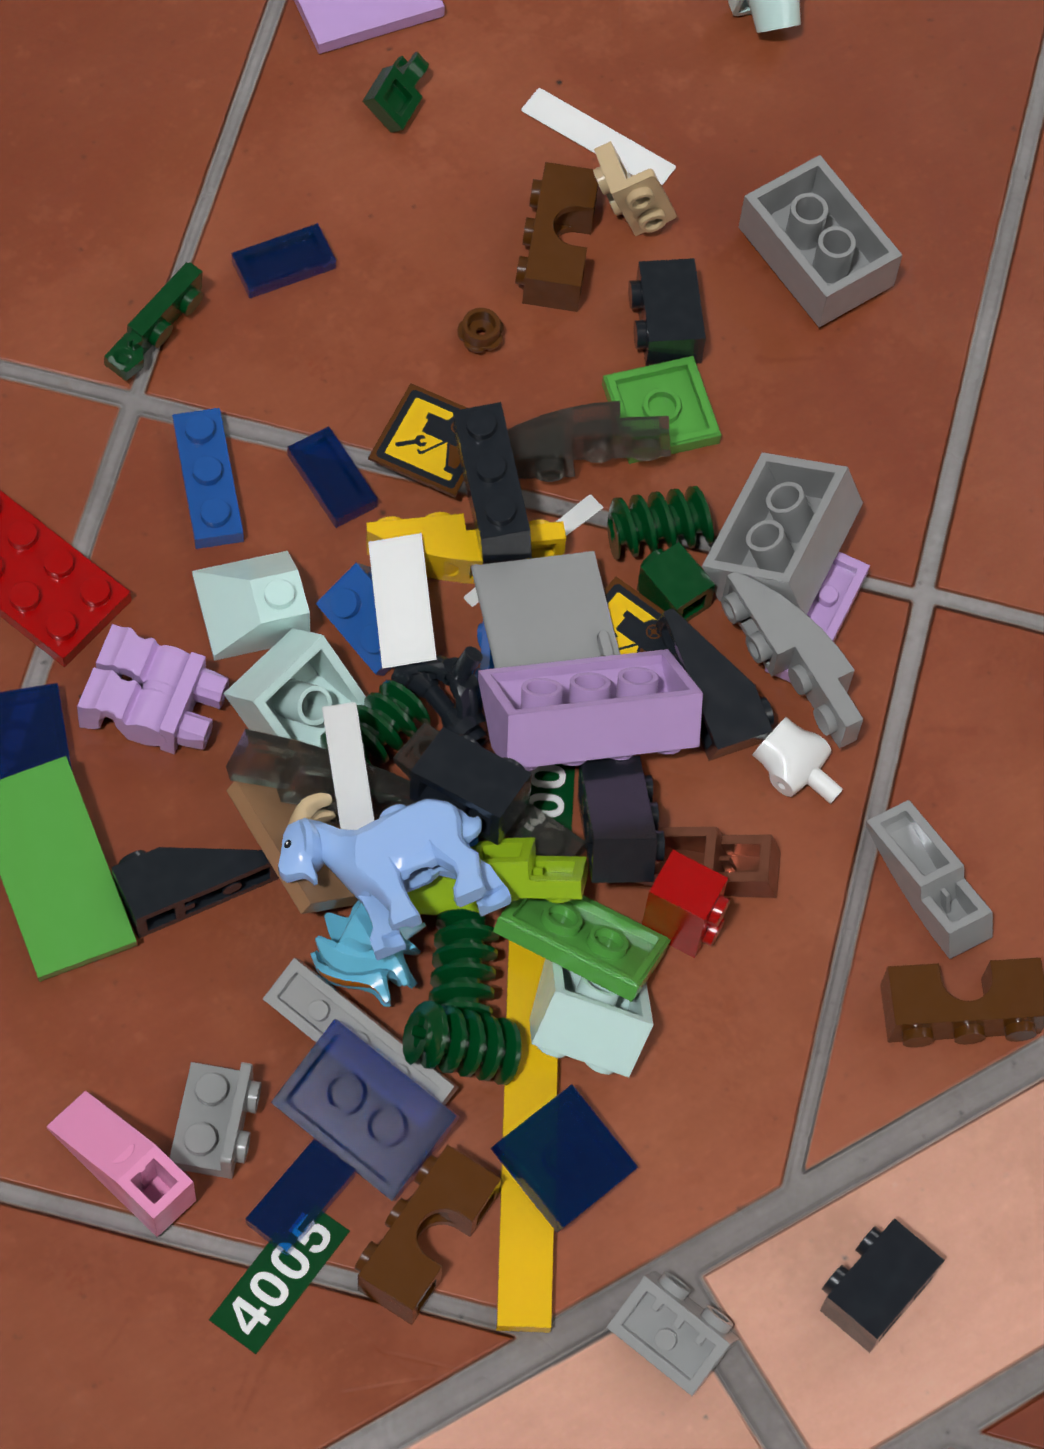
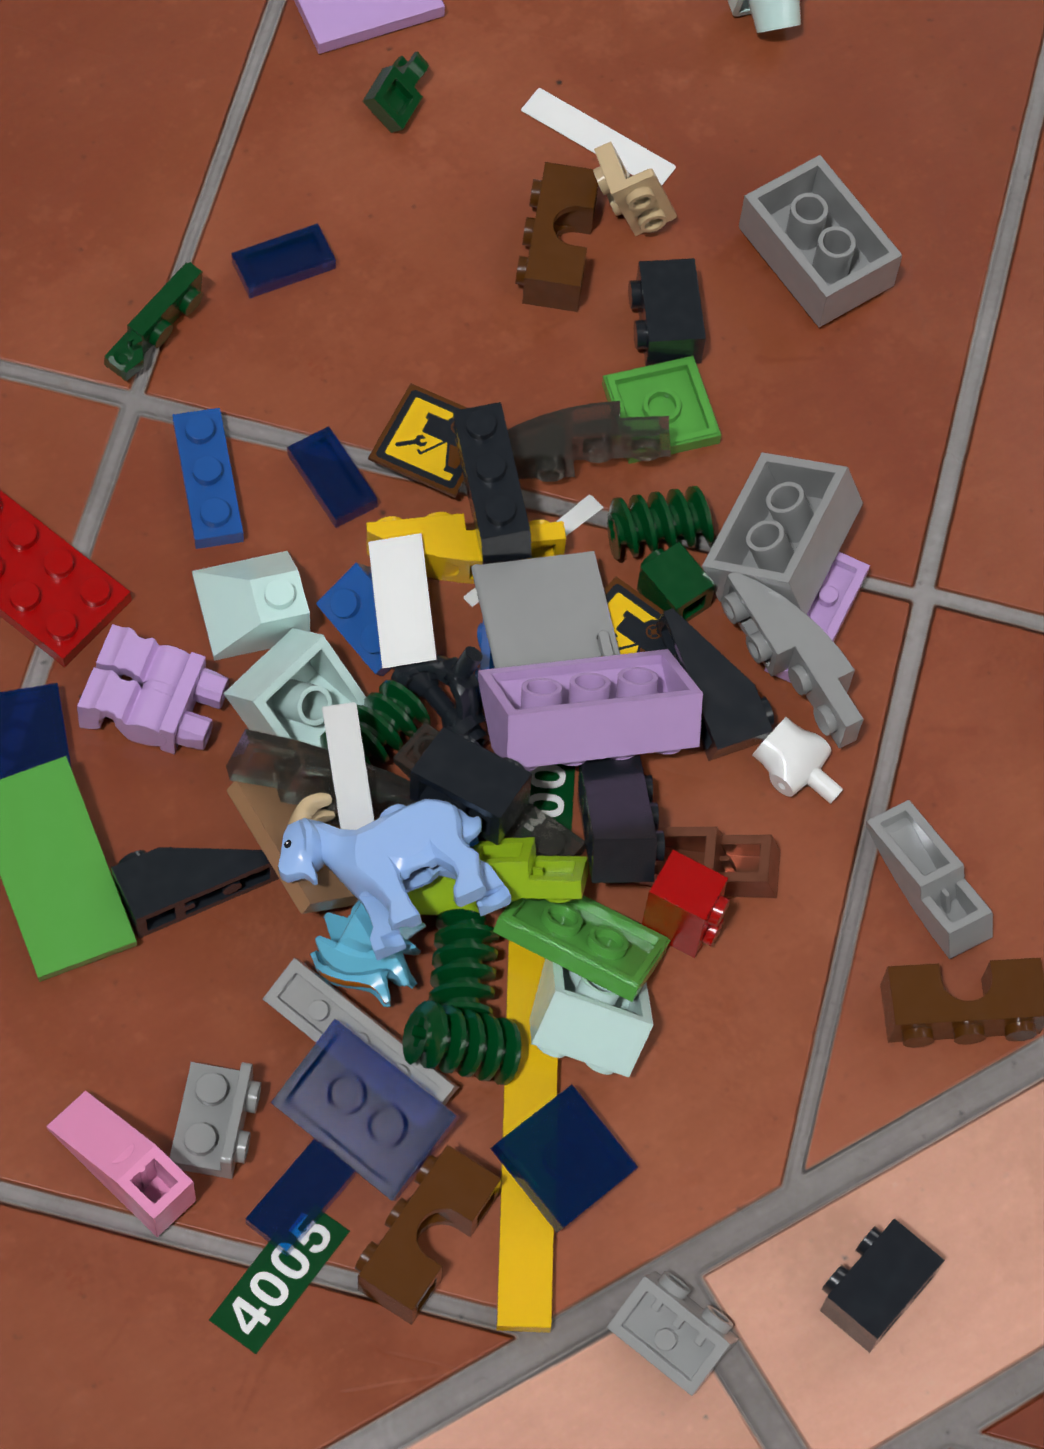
reddish brown plate [457,308,504,353] -> none

